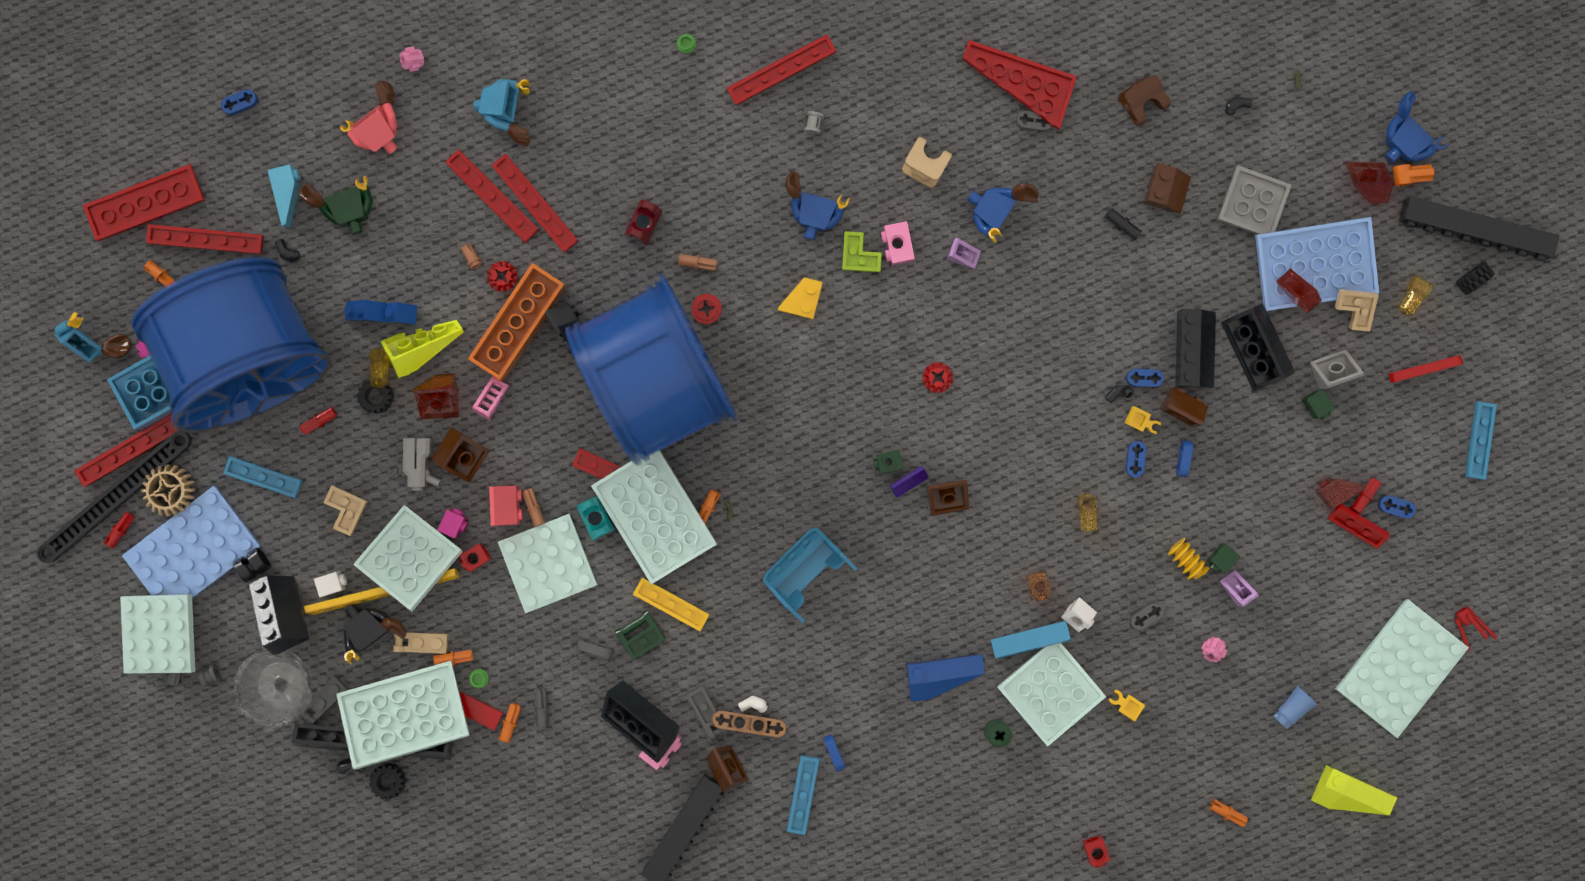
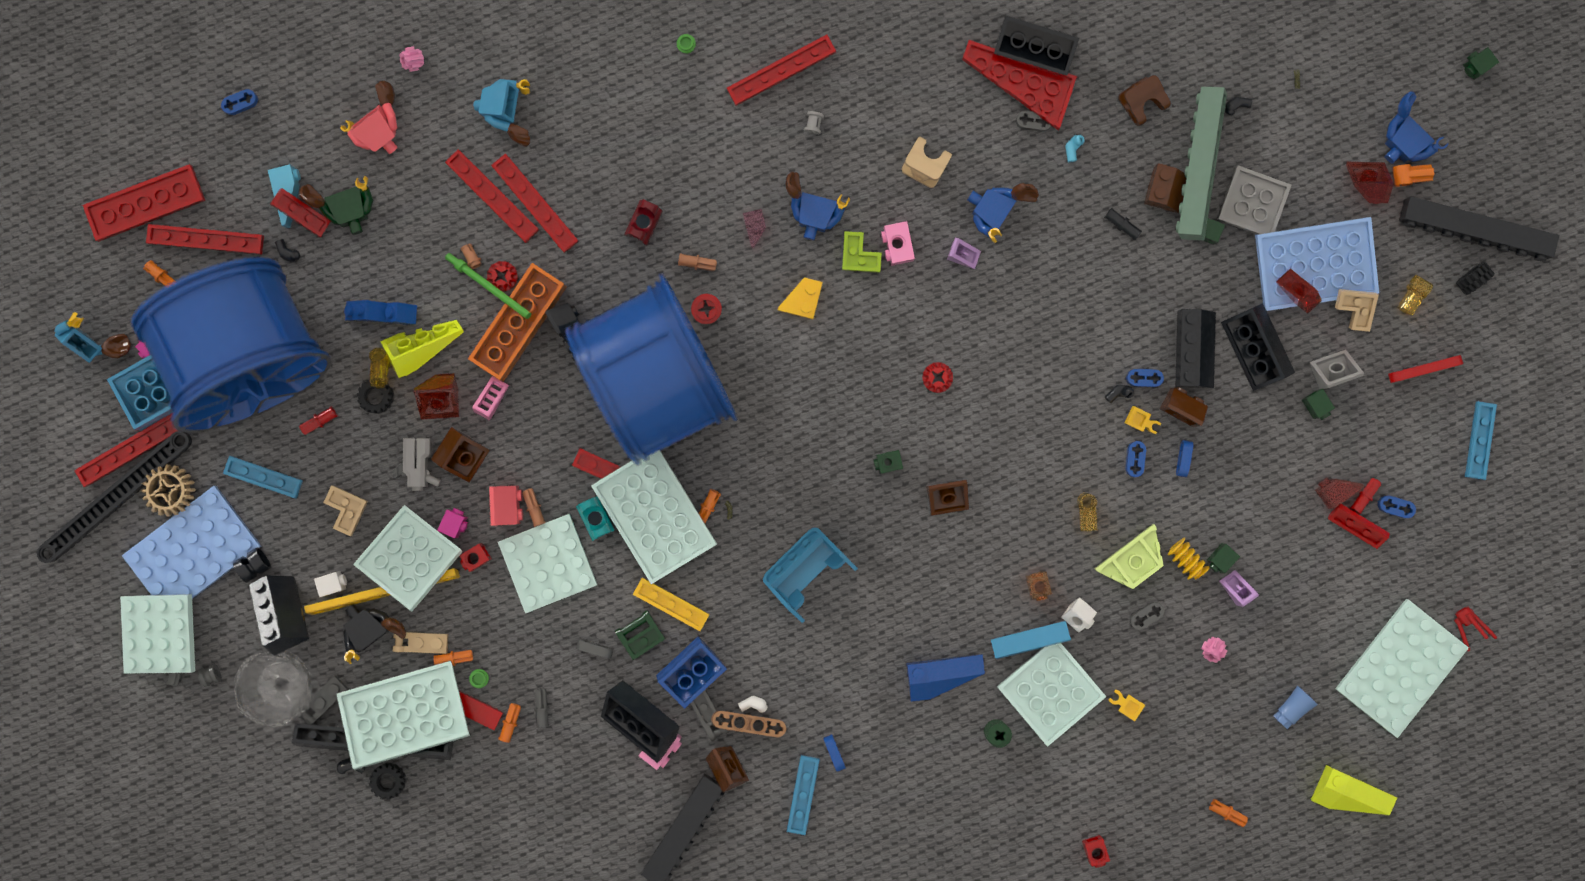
red axle [103,512,135,549] -> none
dark purple slope [890,466,928,498] -> none
none -> red plate [270,188,331,237]
none -> bright green bar [445,253,531,319]
none -> blue slope [656,636,727,709]
none -> clear pink tile [743,209,766,248]
none -> black slope [994,15,1080,76]
none -> medium azure arm [1065,135,1085,162]
none -> yellowish green wing [1094,524,1164,589]
none -> sand green brick [1176,87,1227,241]
none -> dark green brick [1204,218,1225,245]
none -> dark green brick [1463,47,1499,80]

